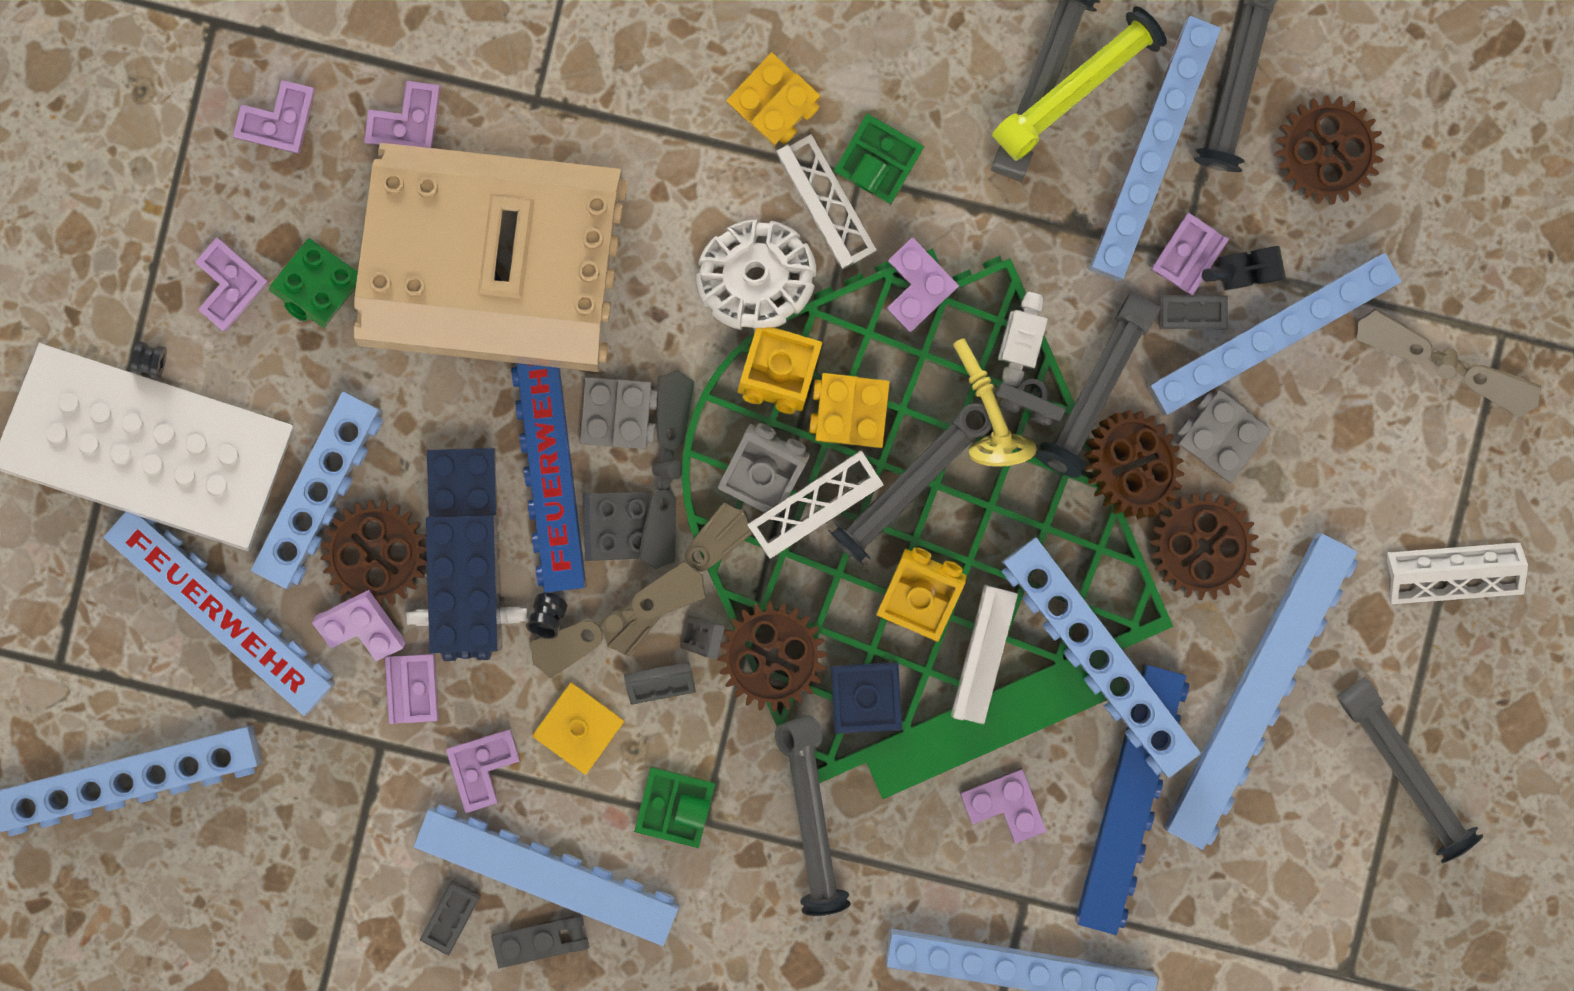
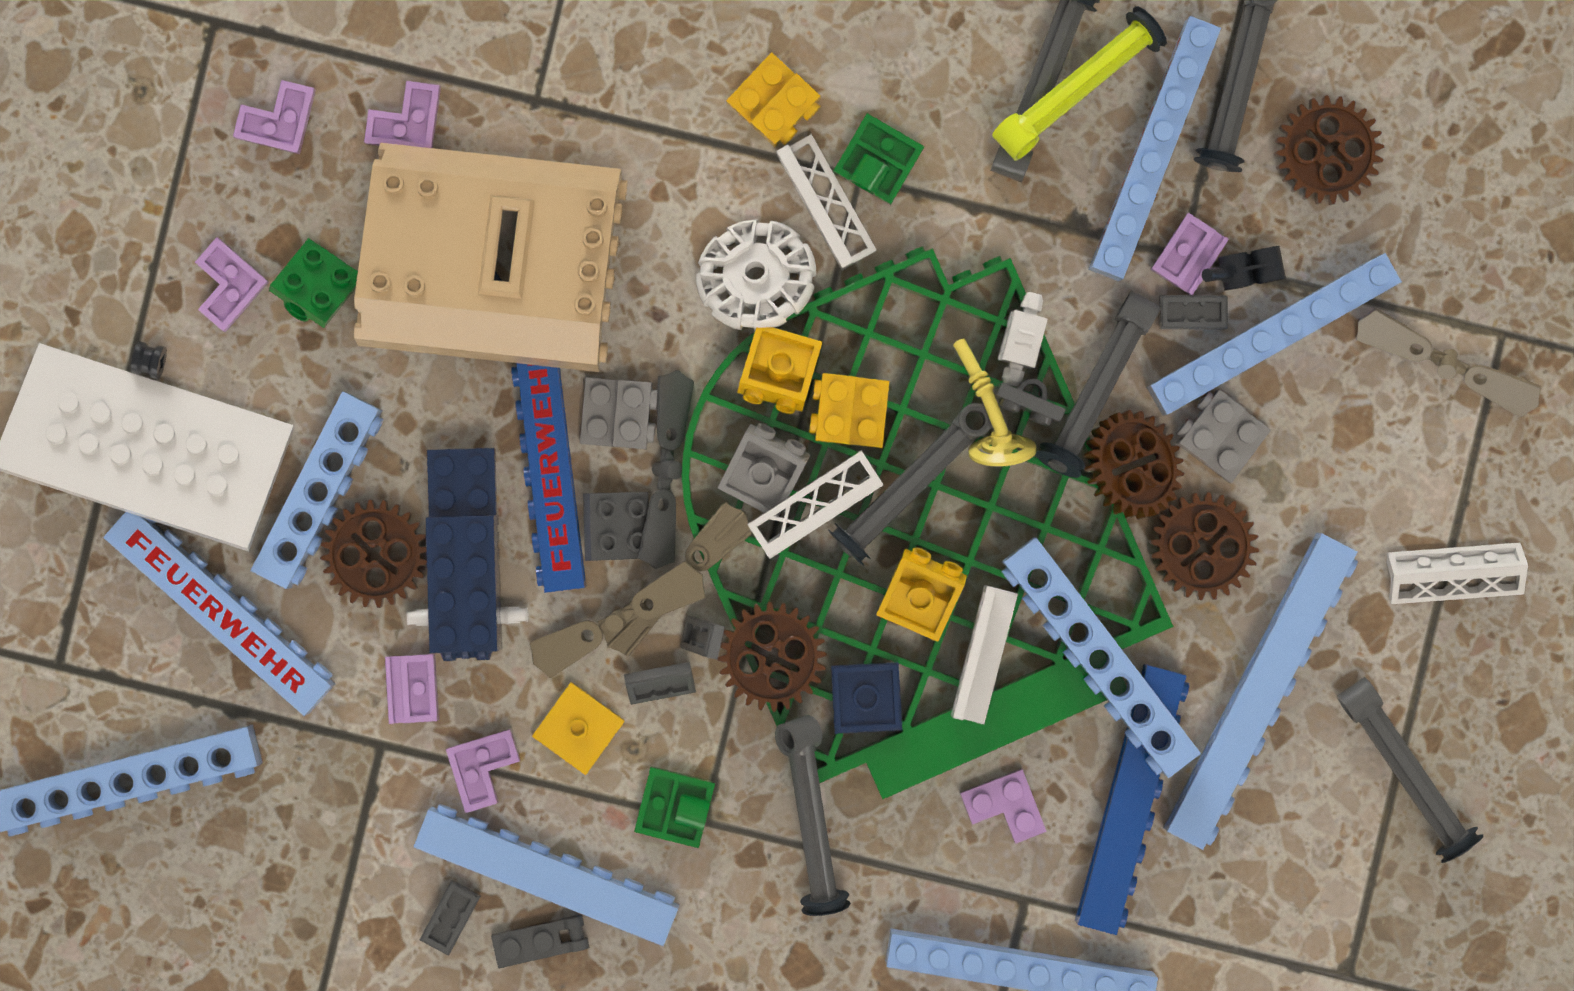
lavender plate [312,590,406,661] -> none
black wheel [526,593,568,639] -> none
lavender plate [887,237,959,333] -> none

